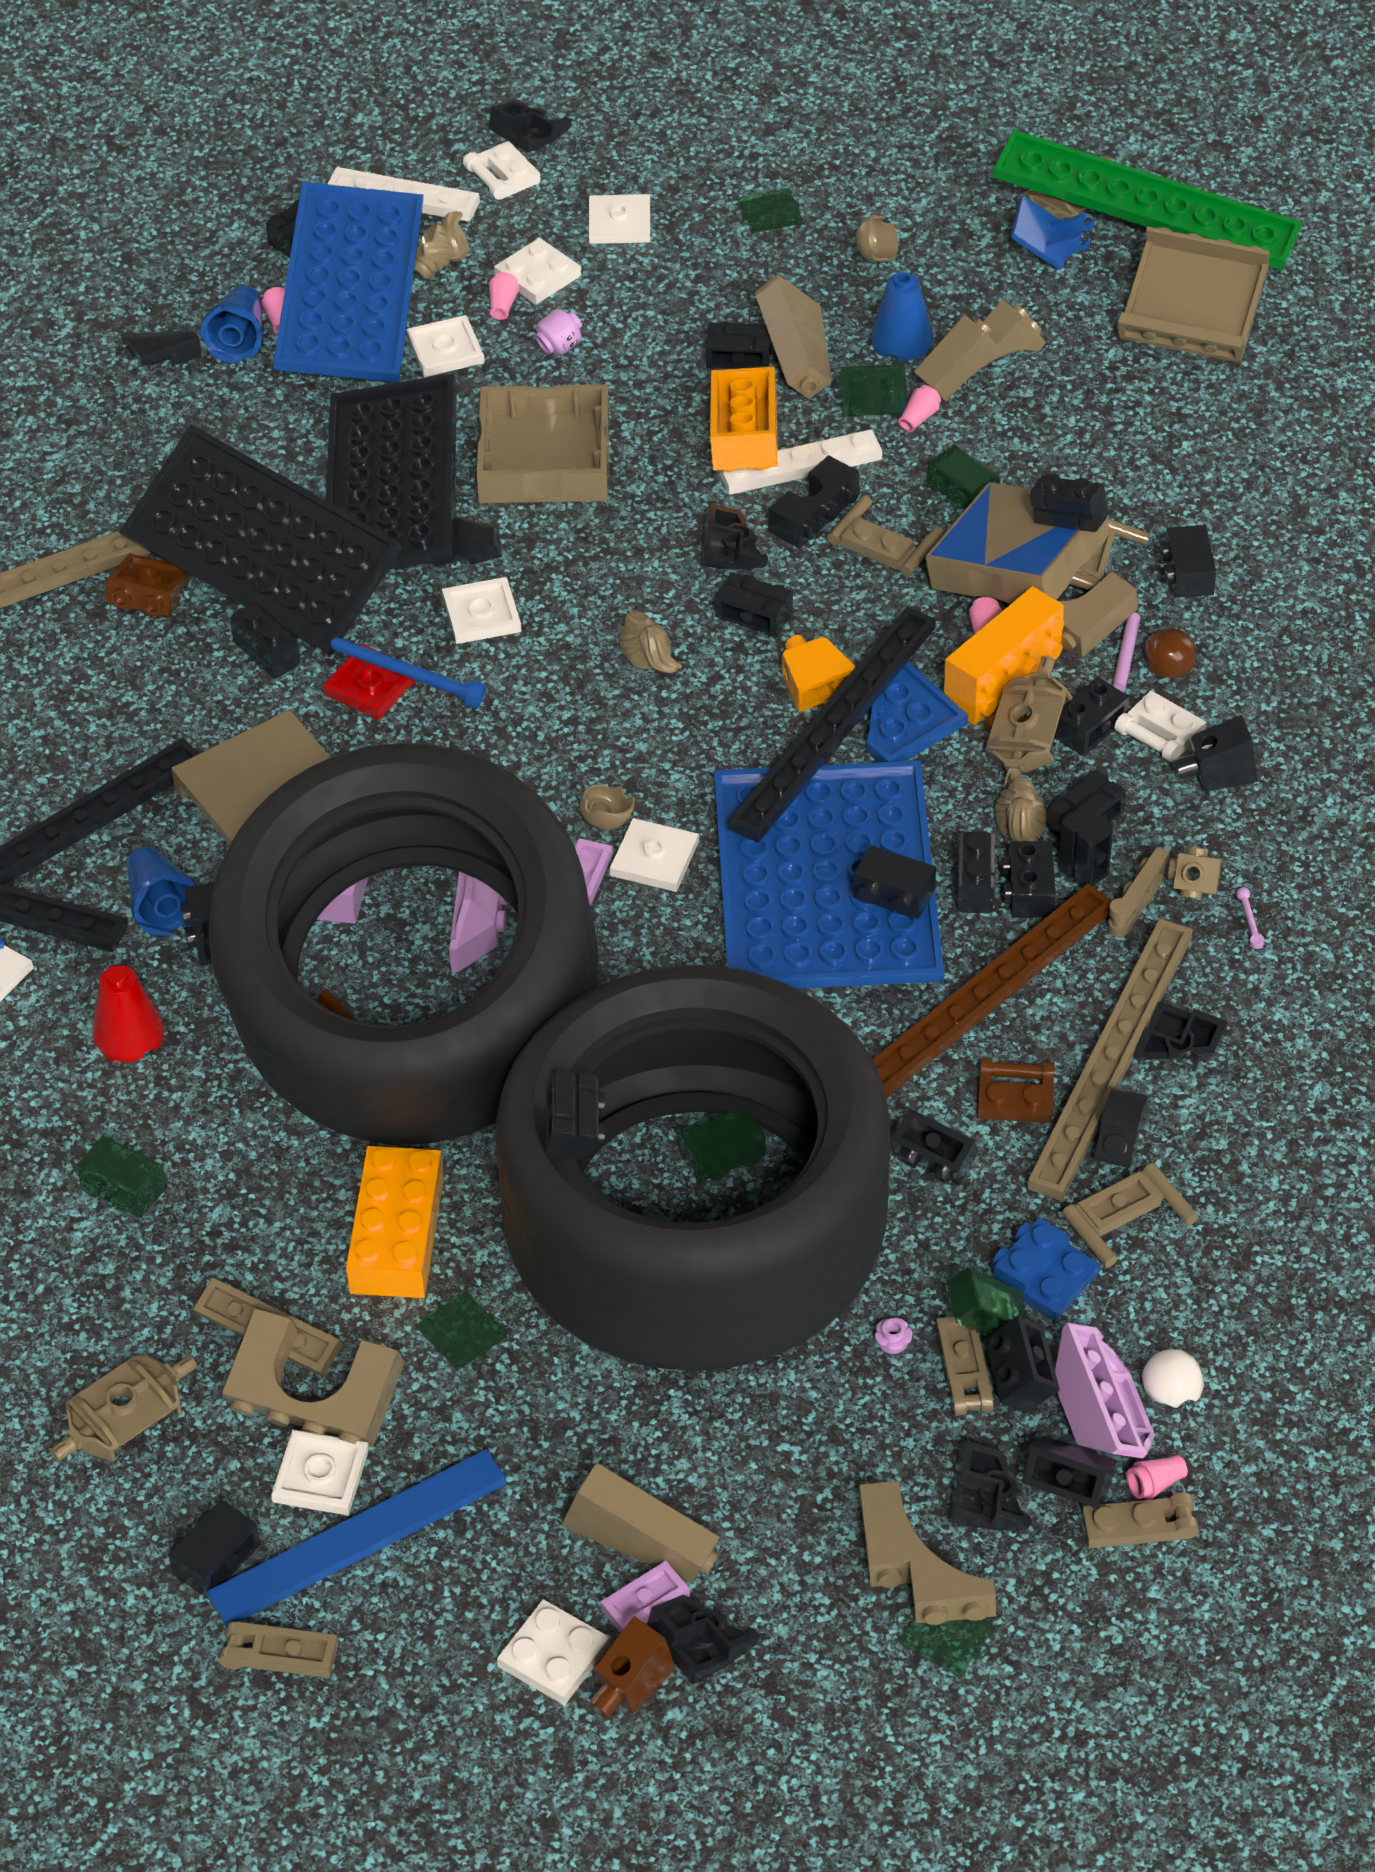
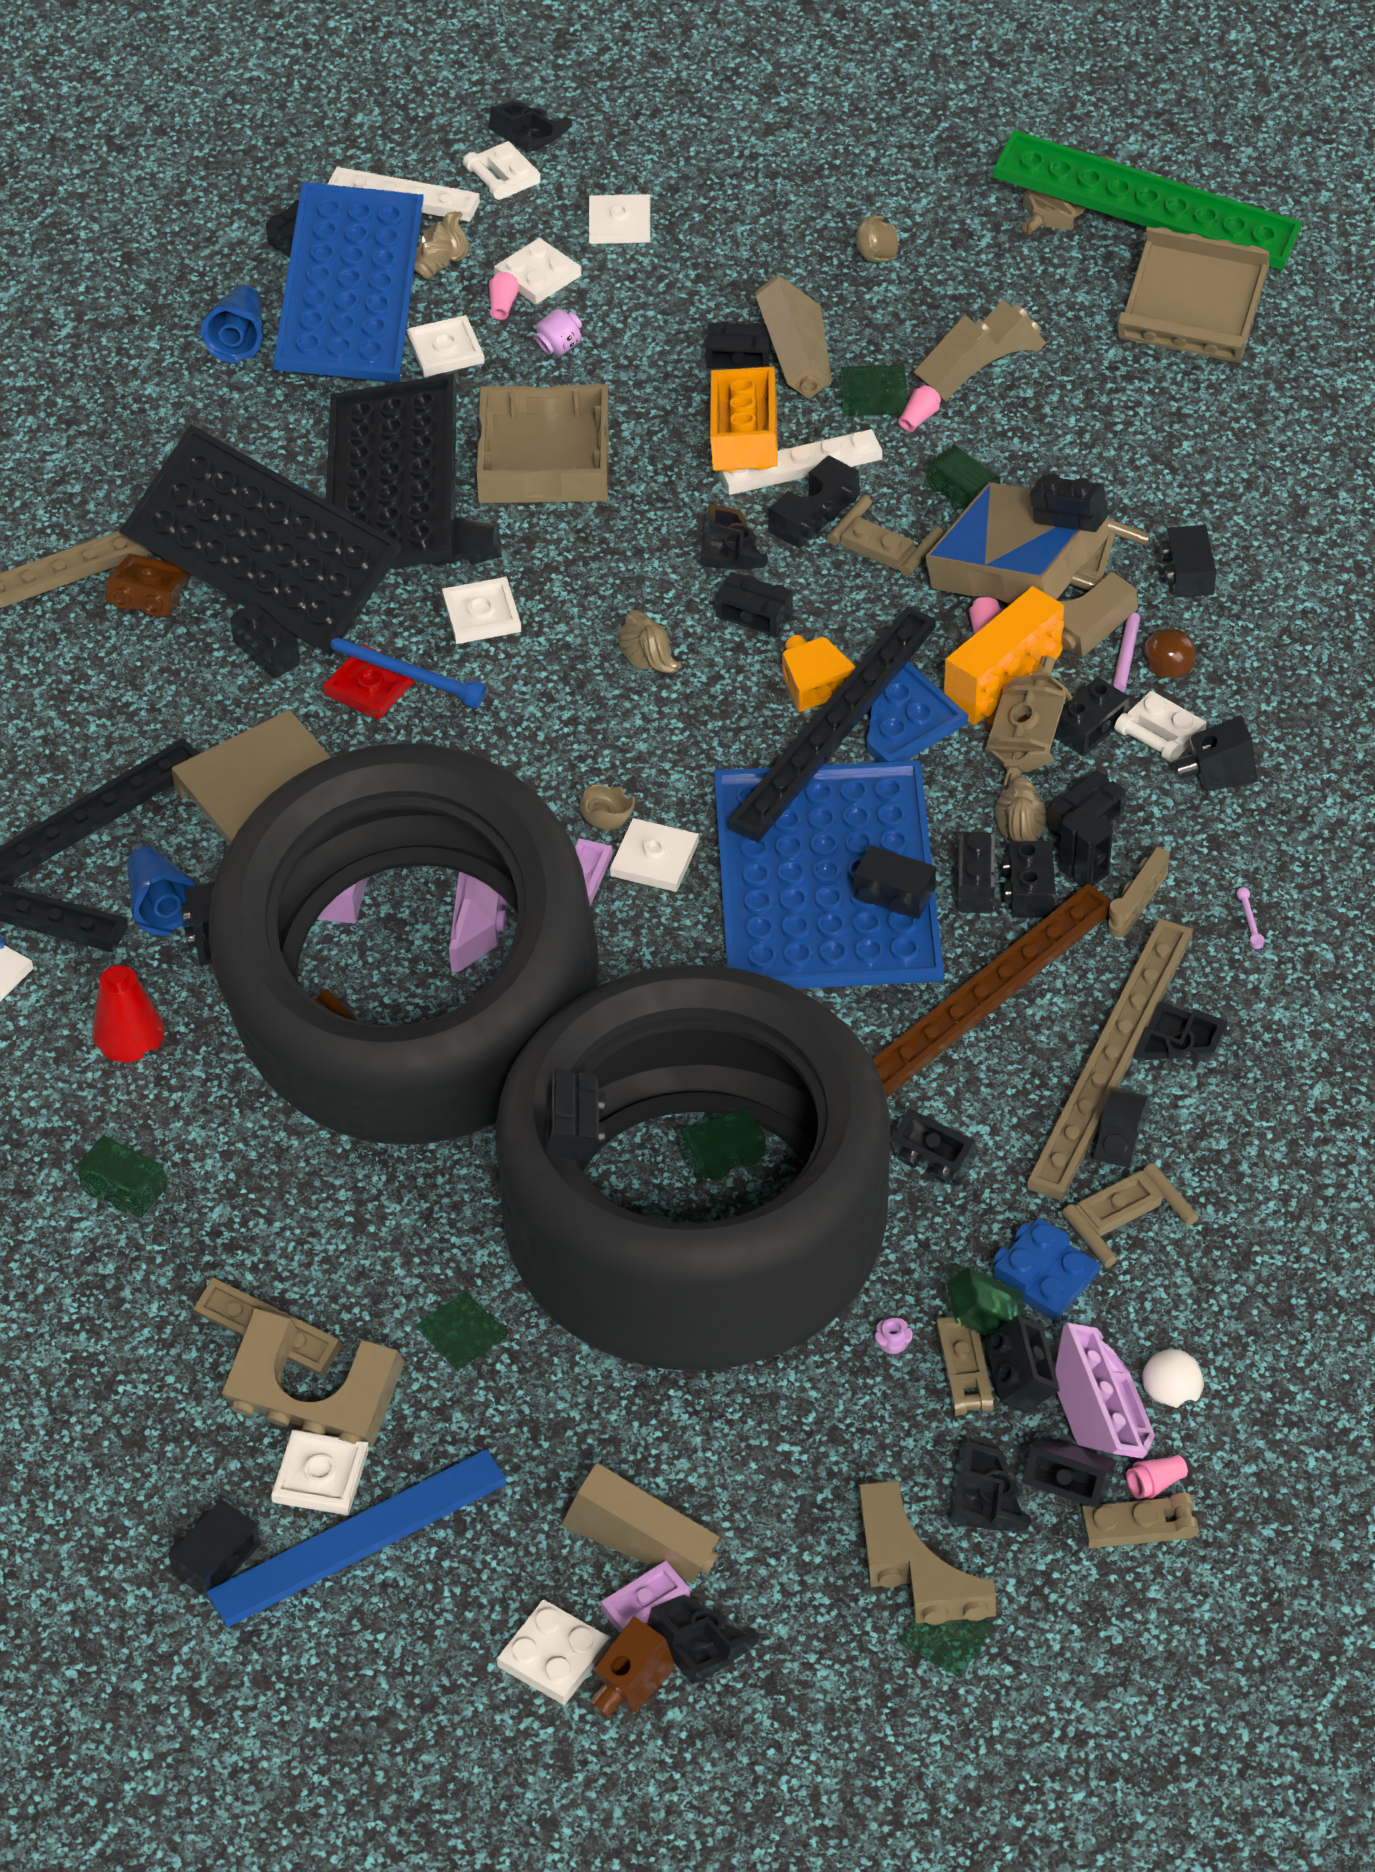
dark tan plate [49,1354,198,1463] -> none
black slope [121,330,201,366] -> none
dark tan plate [219,1622,339,1678] -> none
bright pink cone [261,287,285,334] -> none
light orange brick [346,1146,444,1298] -> none
clear green piece [739,188,803,233] -> none
blue cone [871,272,933,361] -> none
reddish brown plate [978,1058,1055,1123] -> none
blue plate [1011,195,1095,270] -> none
dark tan brick [1168,846,1222,898] -> none

